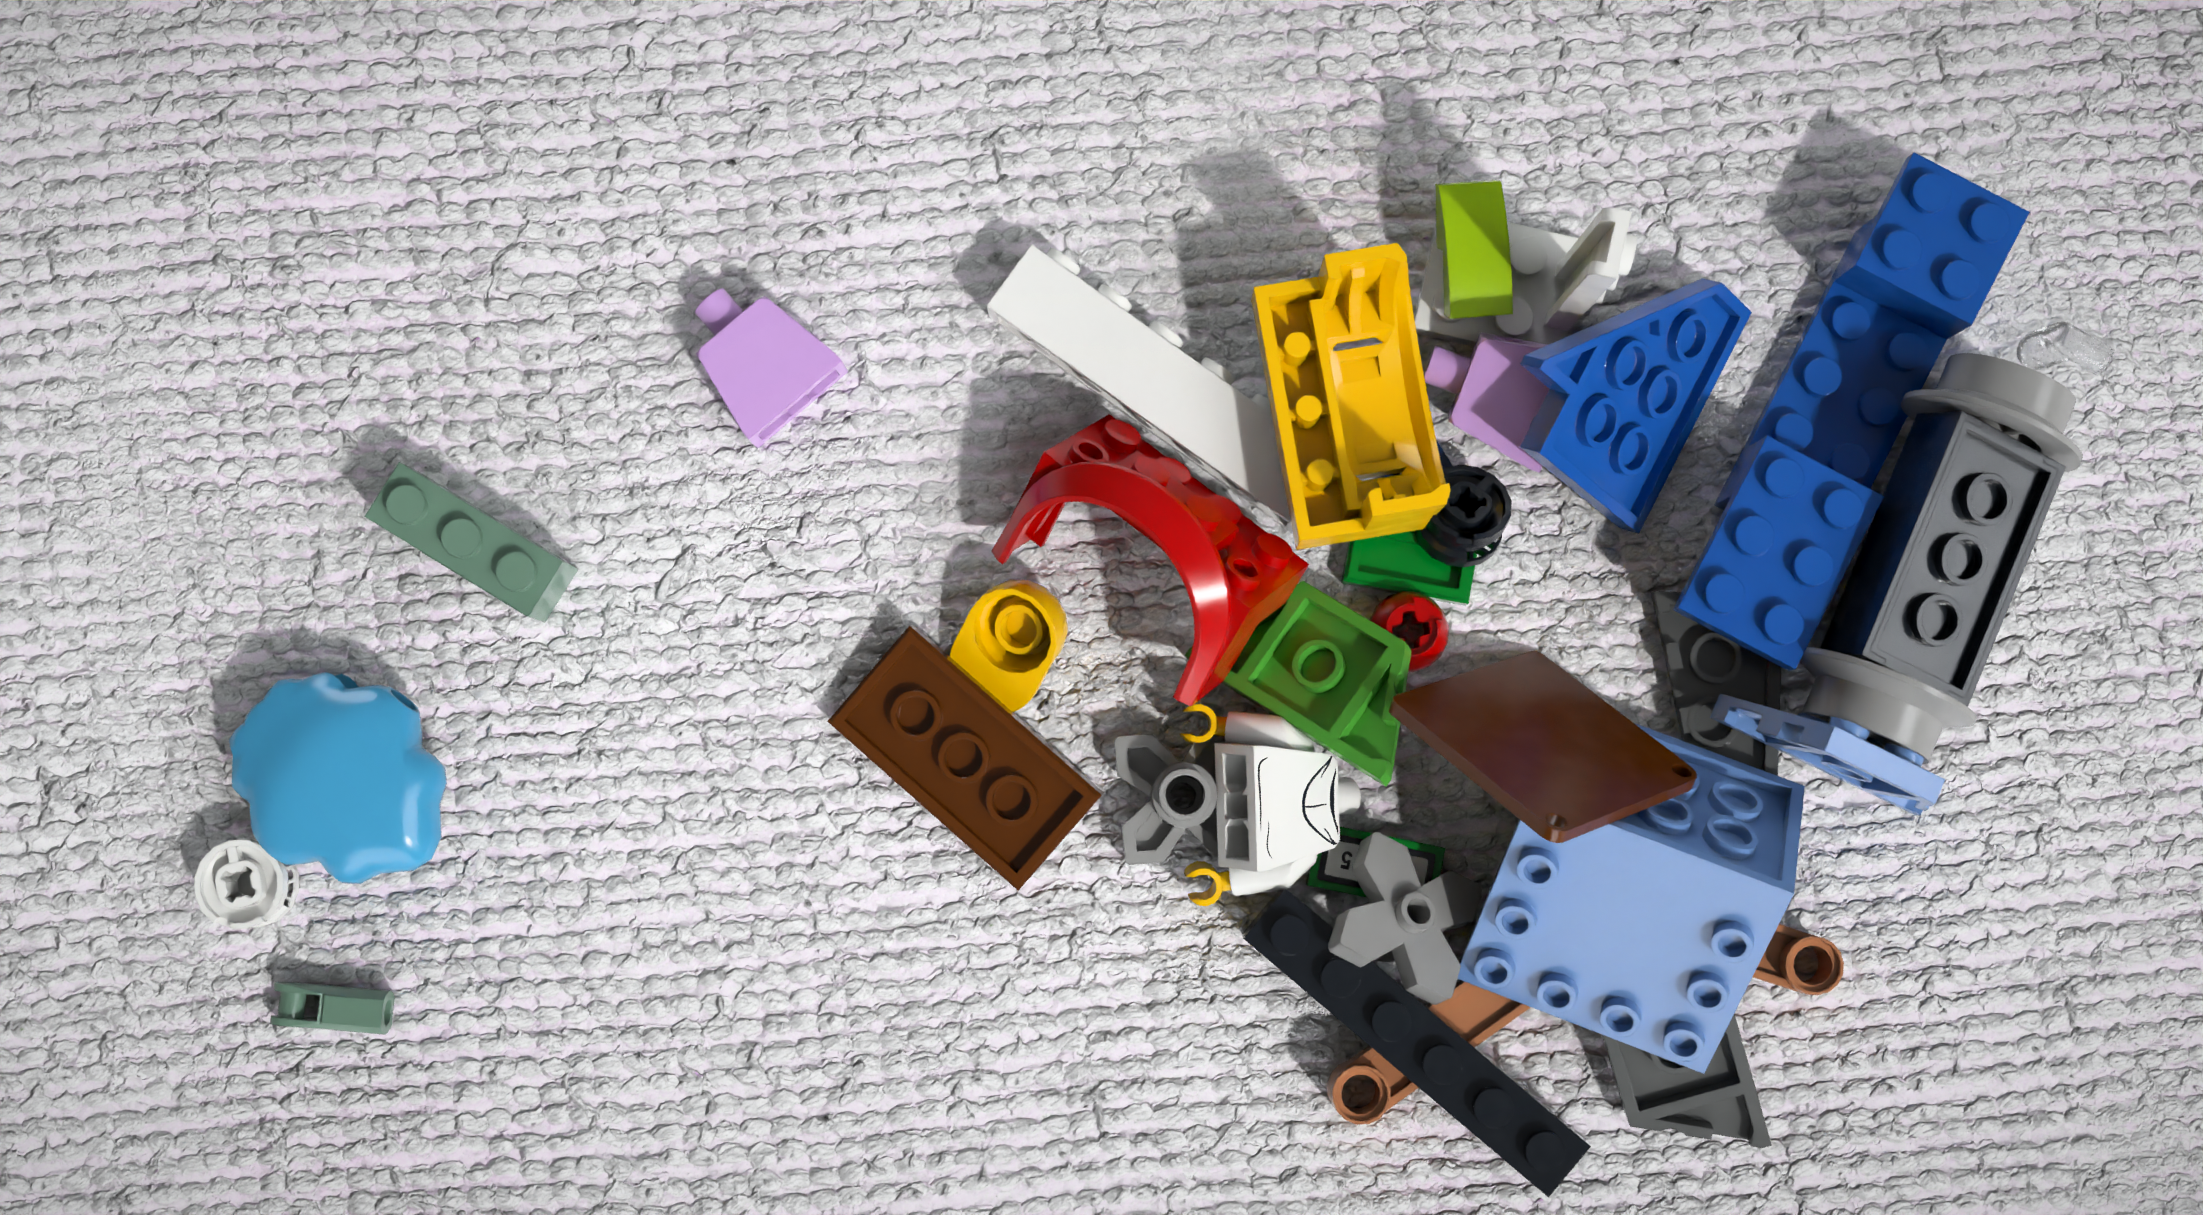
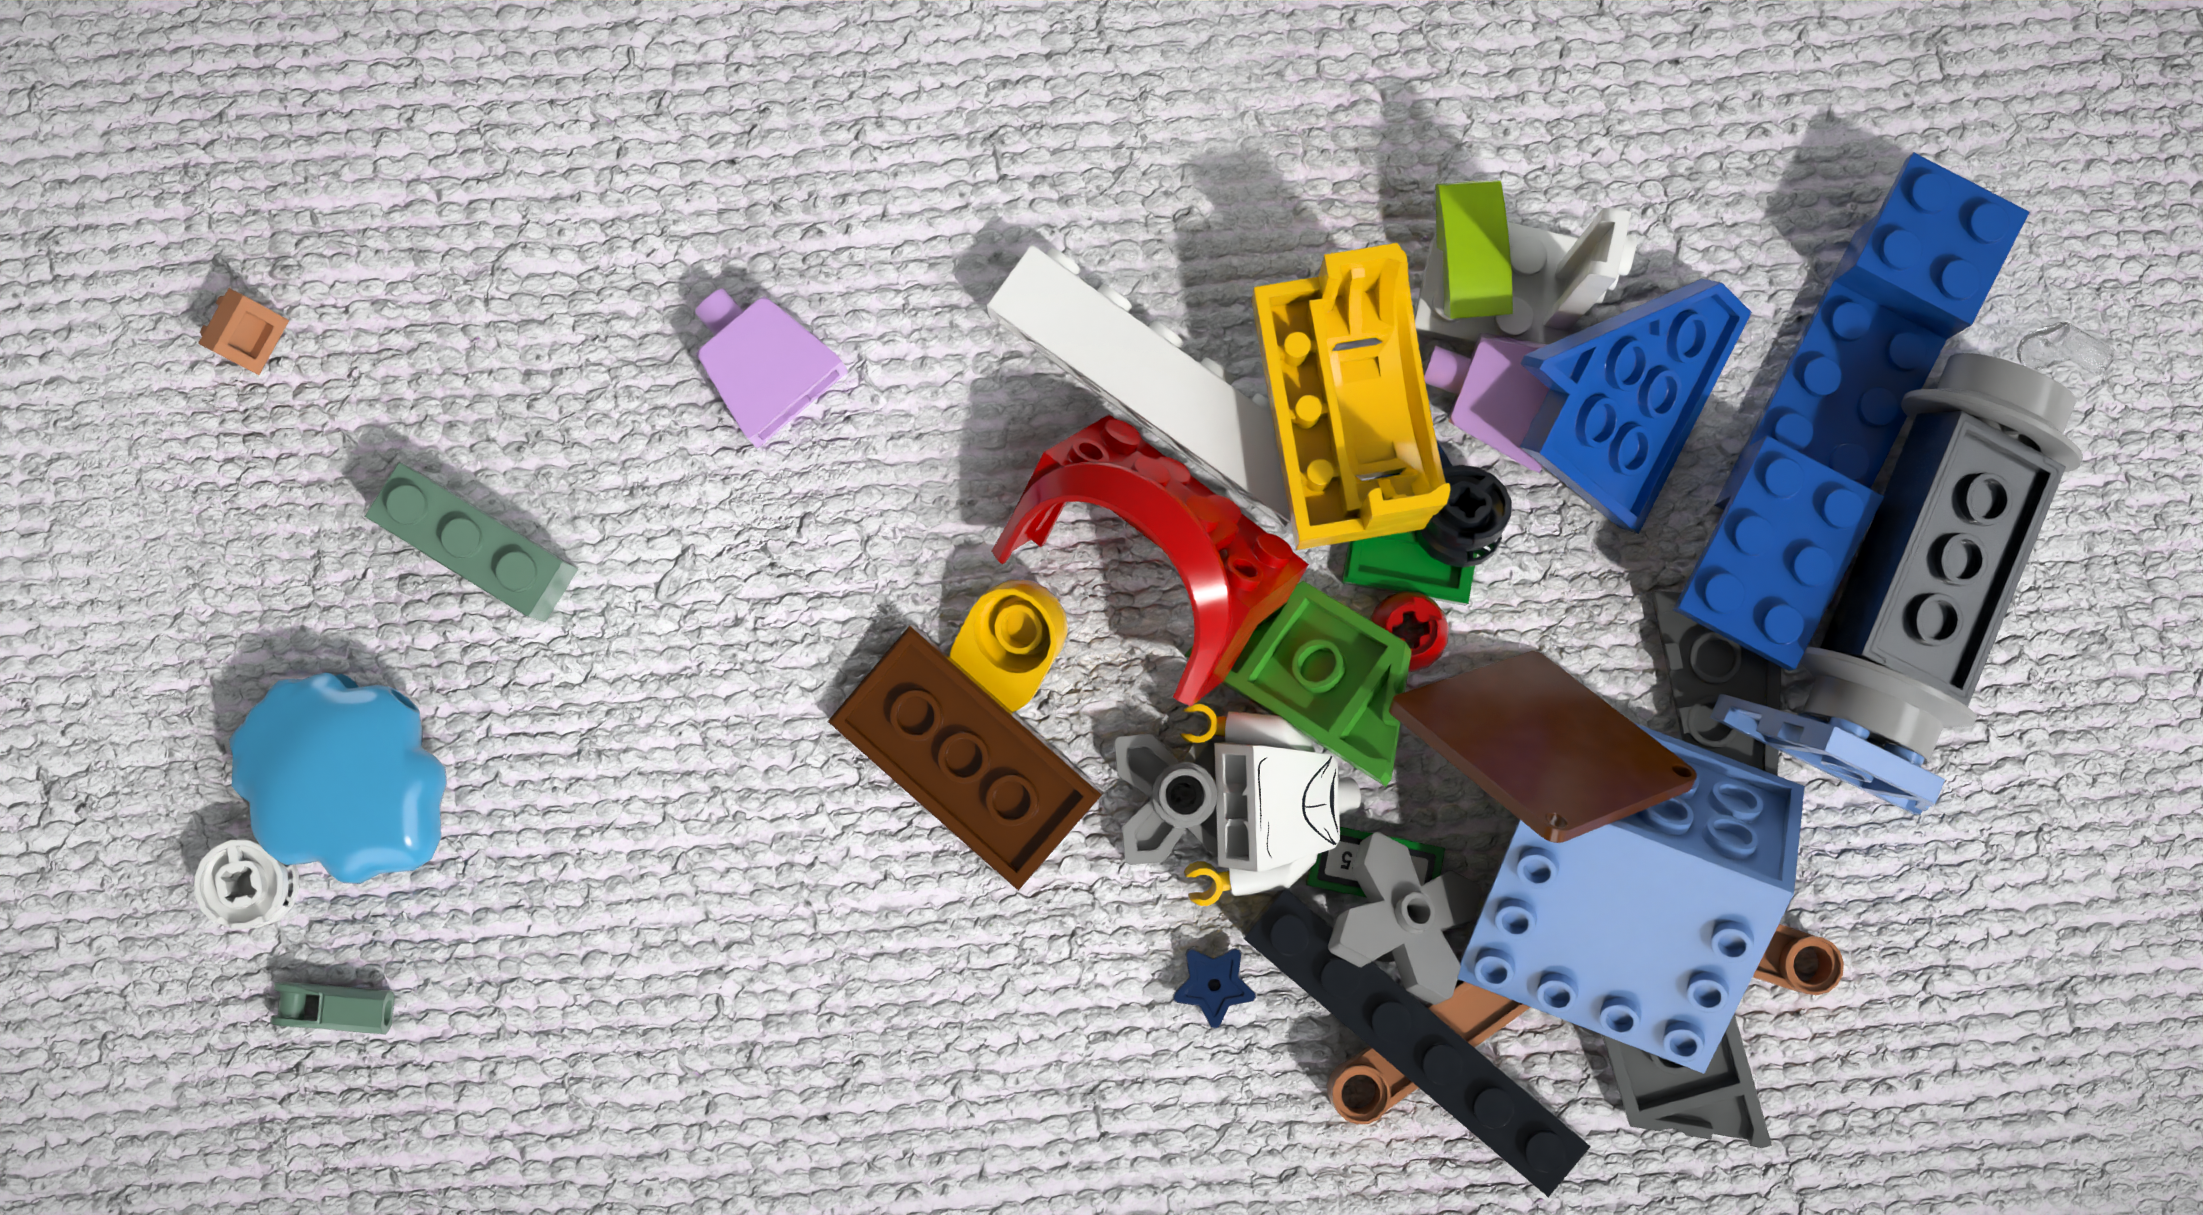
none -> nougat tile [198,288,289,375]
none -> dark blue plate [1172,947,1256,1029]

